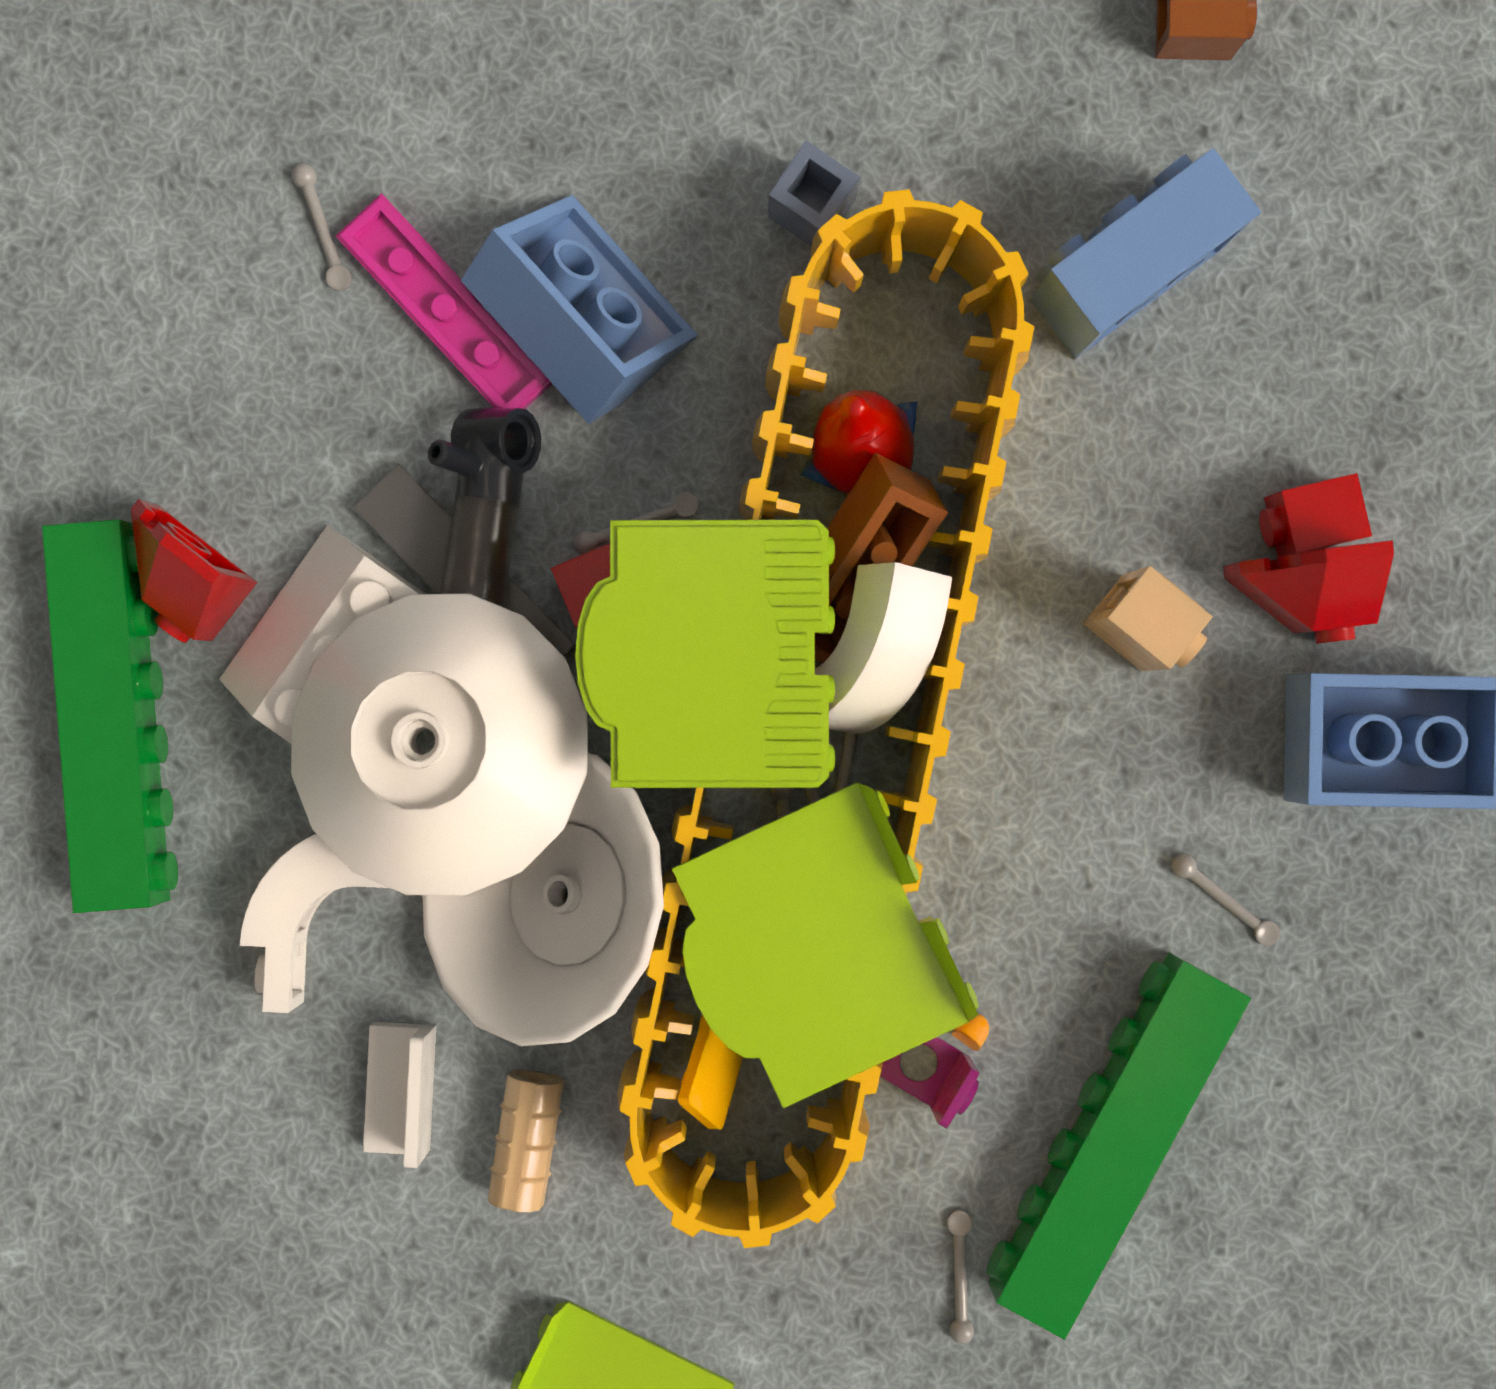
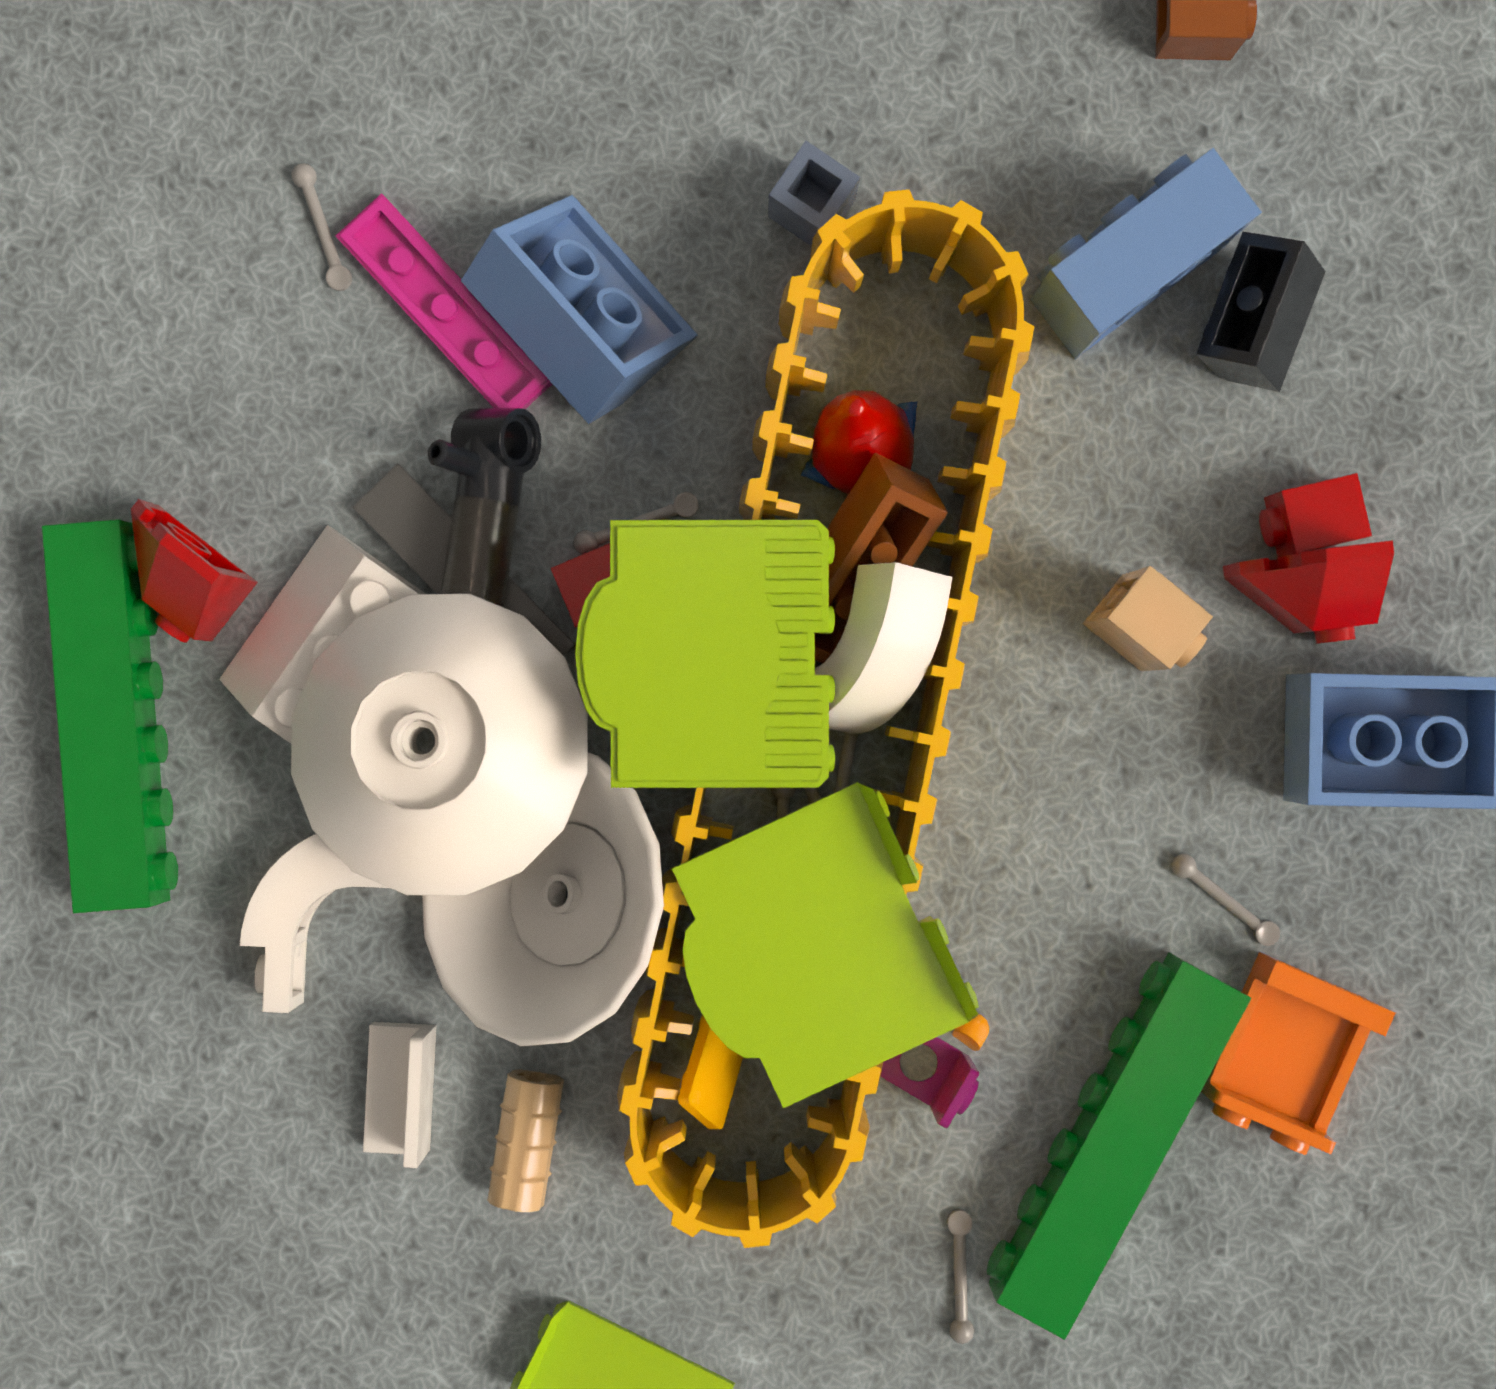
none -> black brick [1196,231,1326,392]
none -> orange panel [1201,952,1396,1155]

